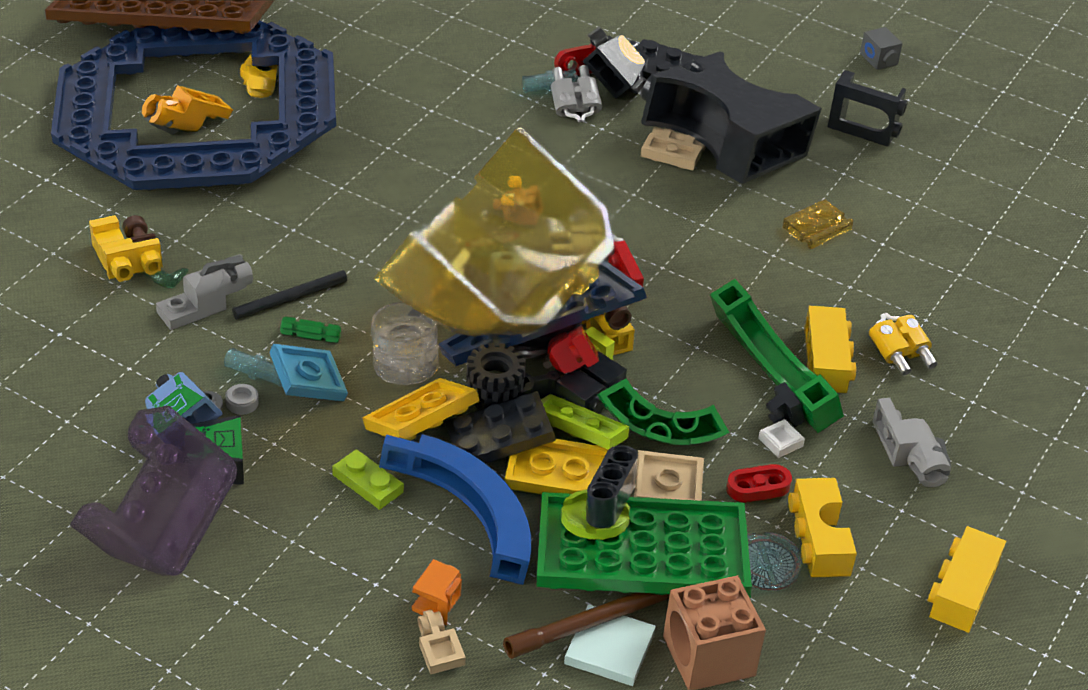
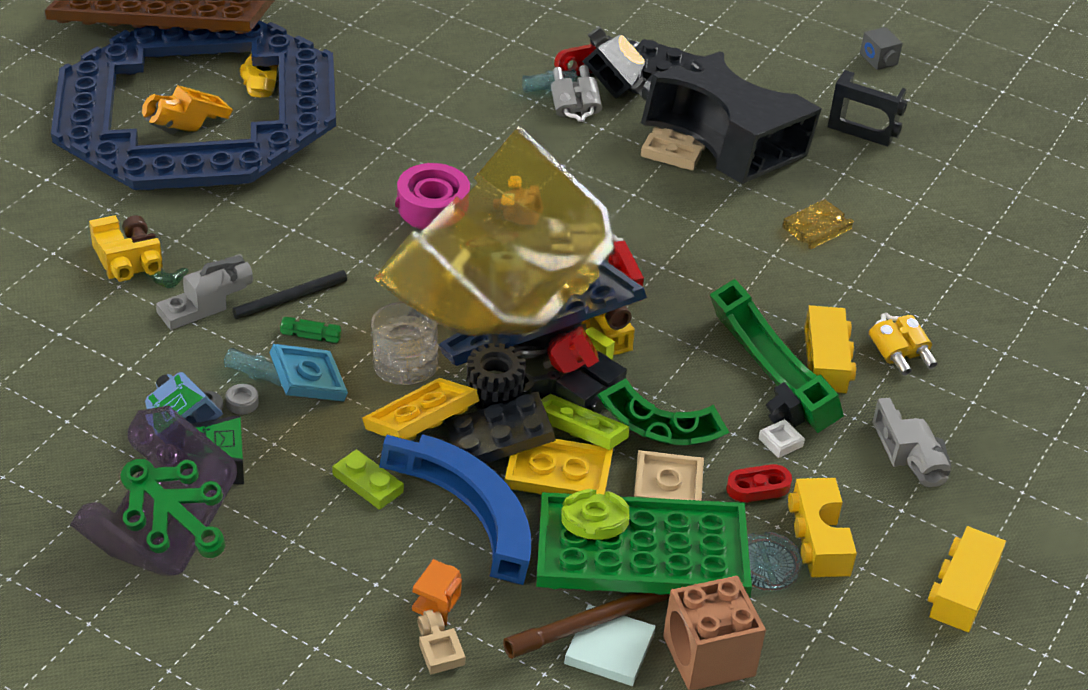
black beam [586,445,638,528] -> none
none -> green plant [120,459,226,558]
none -> dark pink piece [395,163,470,232]

